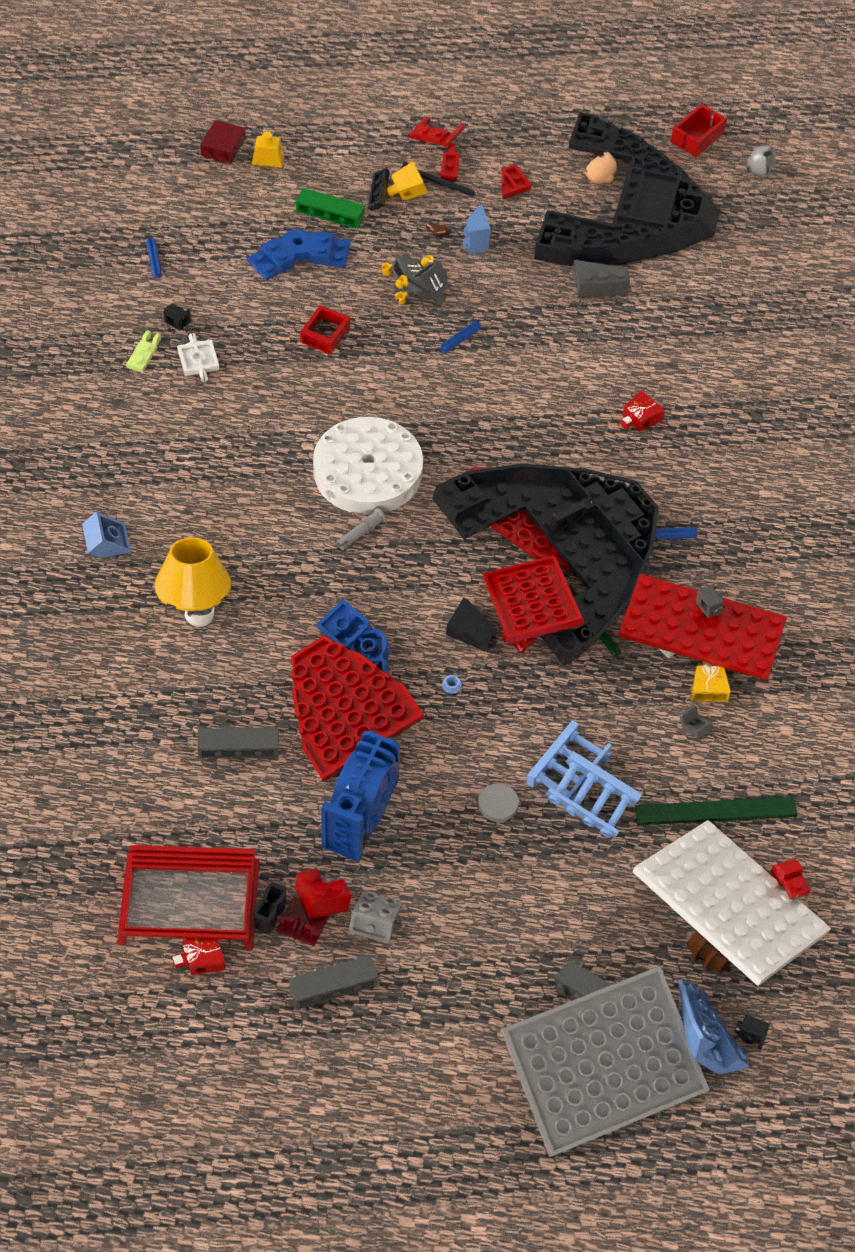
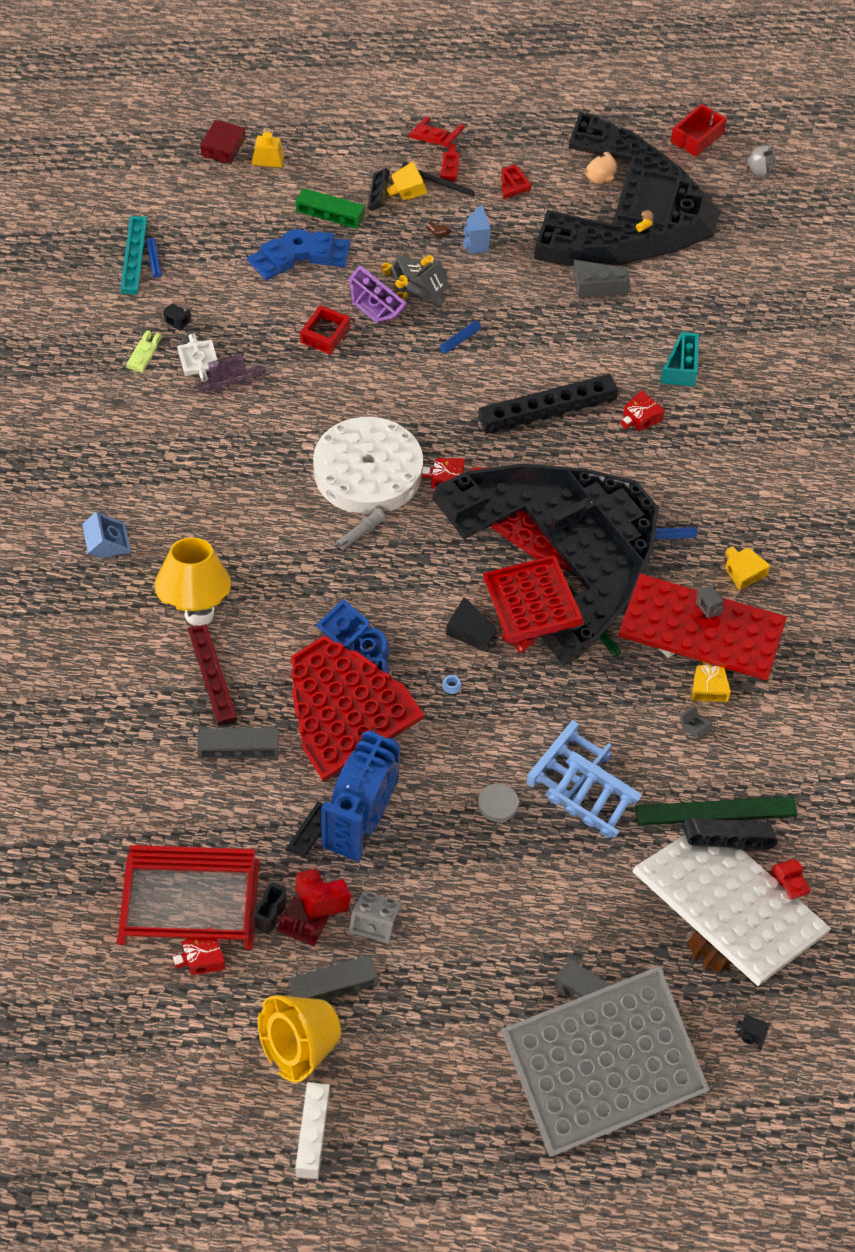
medium blue wedge [678,979,750,1074] -> none
none -> teal plate [120,216,147,295]
none -> dark red plate [188,624,237,726]
none -> clear purple bracket [195,353,266,392]
none -> yellow cone [258,995,341,1082]
none -> black tile [287,801,323,859]
none -> white brick [295,1082,329,1179]
none -> medium lavender wedge [349,265,407,323]
none -> red torso [422,458,465,489]
none -> black brick [478,374,618,434]
none -> arm [636,210,653,232]
none -> teal wedge [660,332,699,387]
none -> black beam [682,818,778,850]
none -> yellow torso [725,546,770,591]

